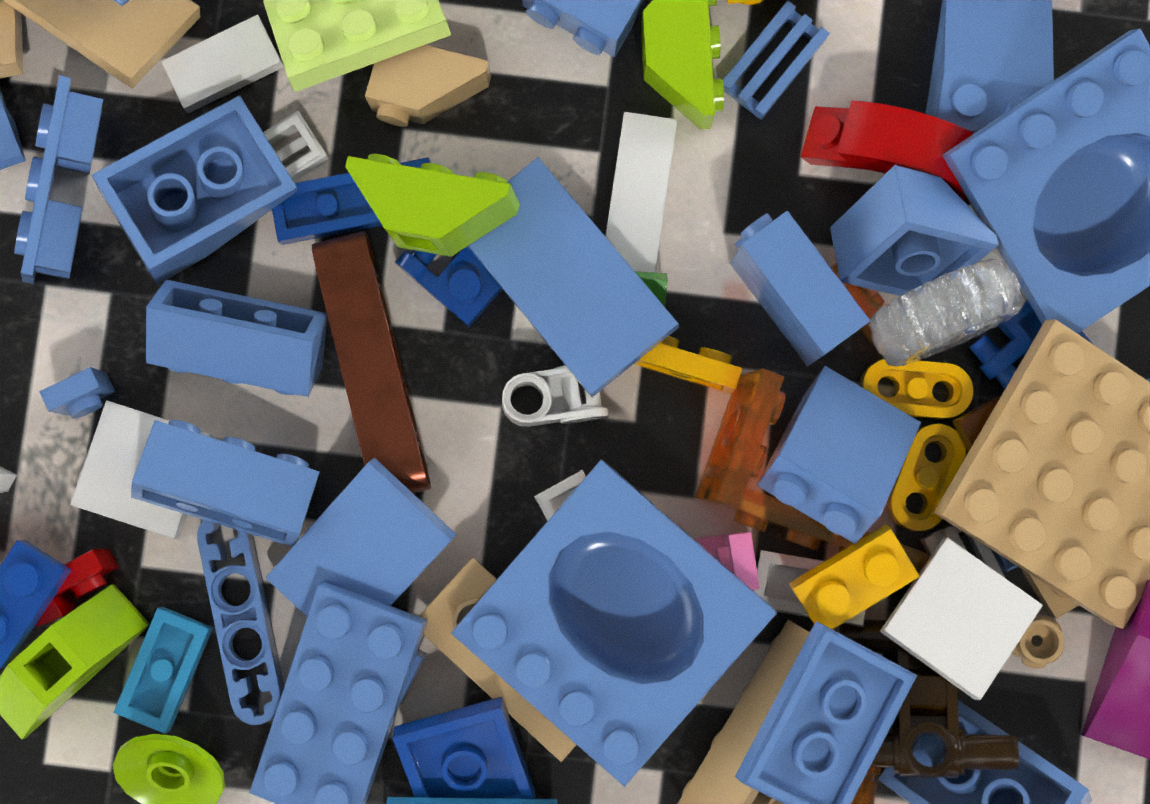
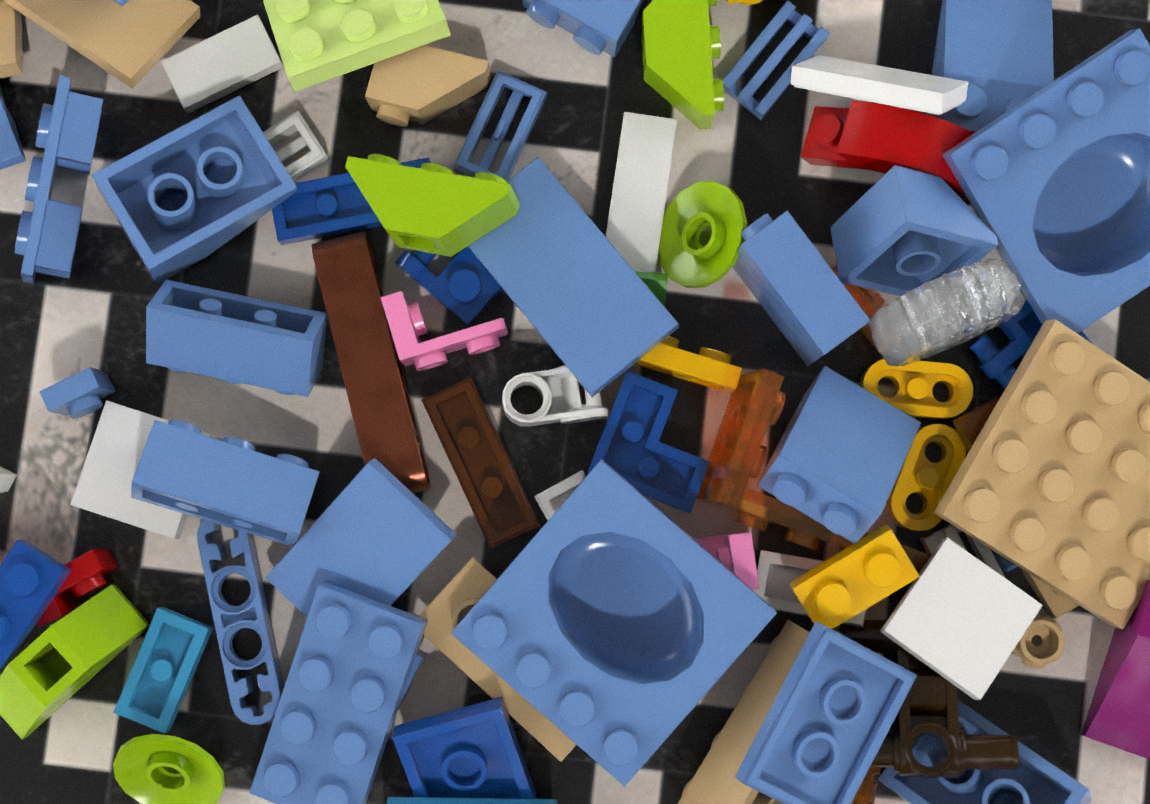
none -> bright pink bracket [380,291,508,371]
none -> reddish brown tile [422,377,541,549]
none -> medium blue tile [453,70,547,181]
none -> blue plate [587,371,710,513]
none -> lime dish [658,181,747,288]
none -> white tile [791,55,968,115]

